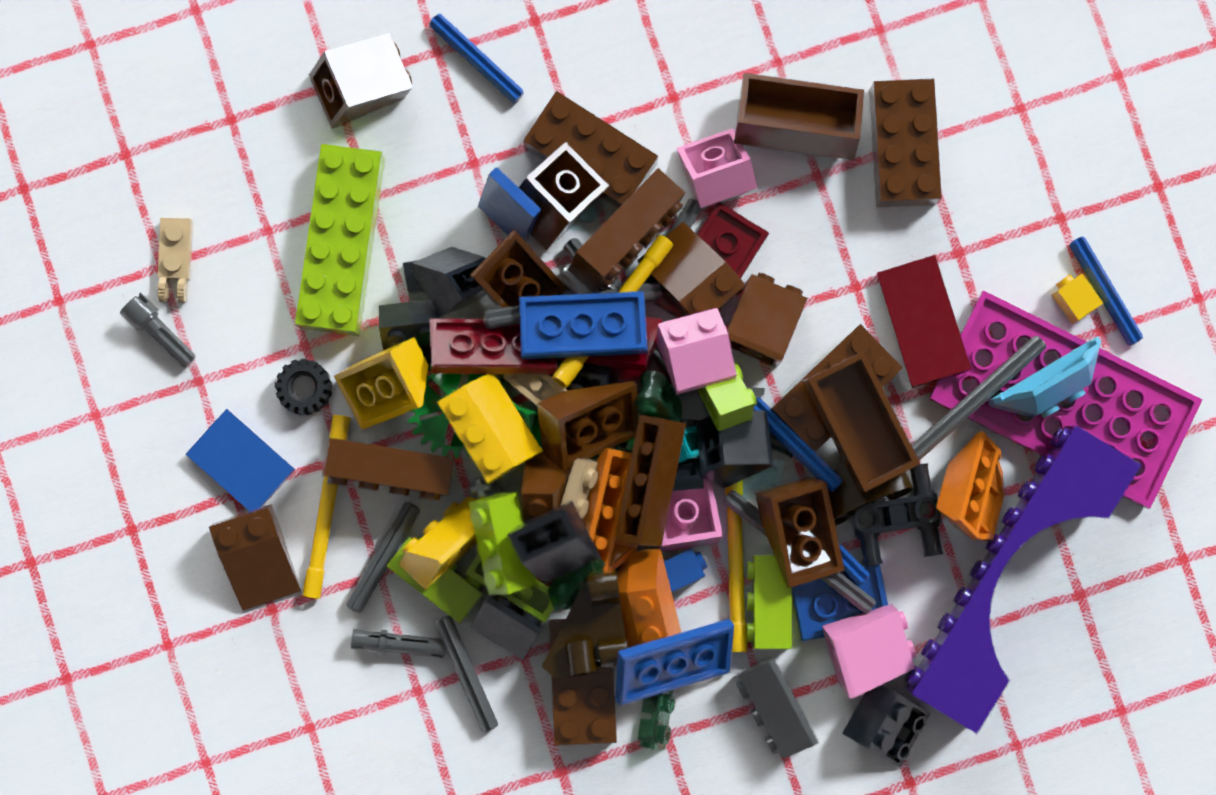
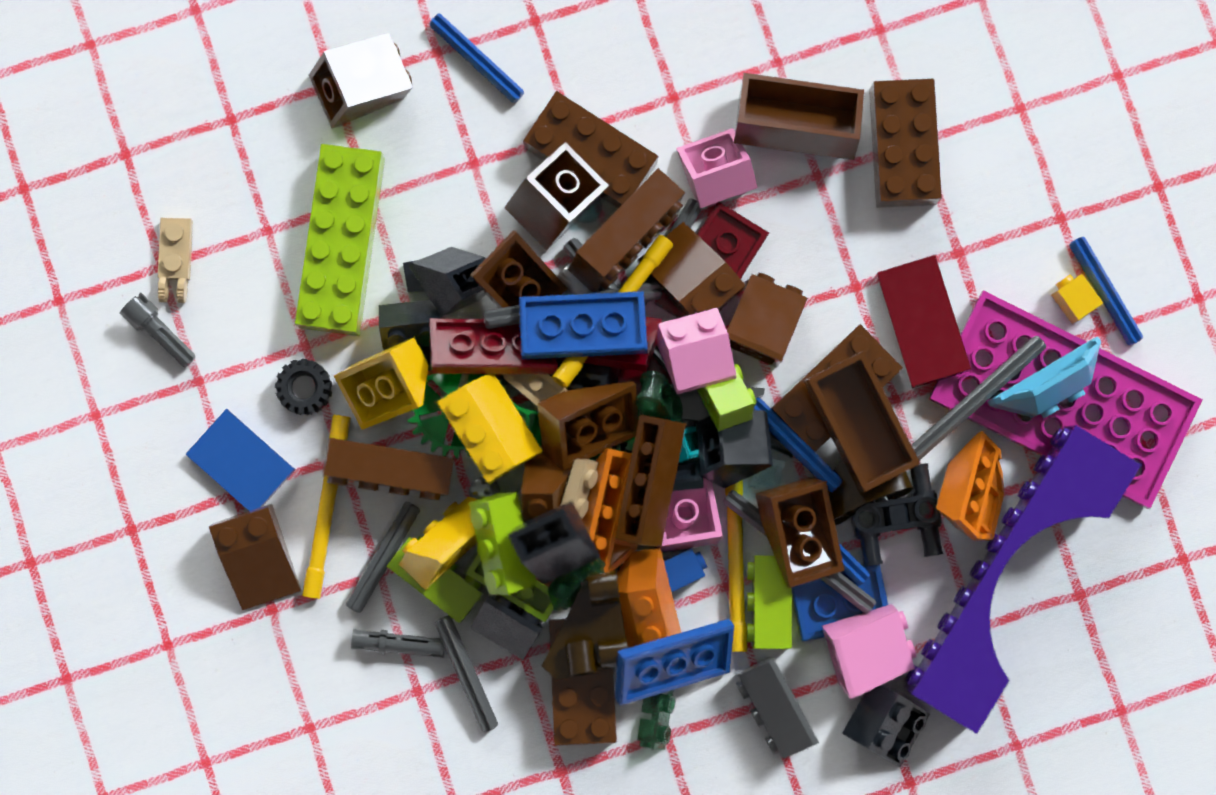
blue tile [478,168,541,242] -> none

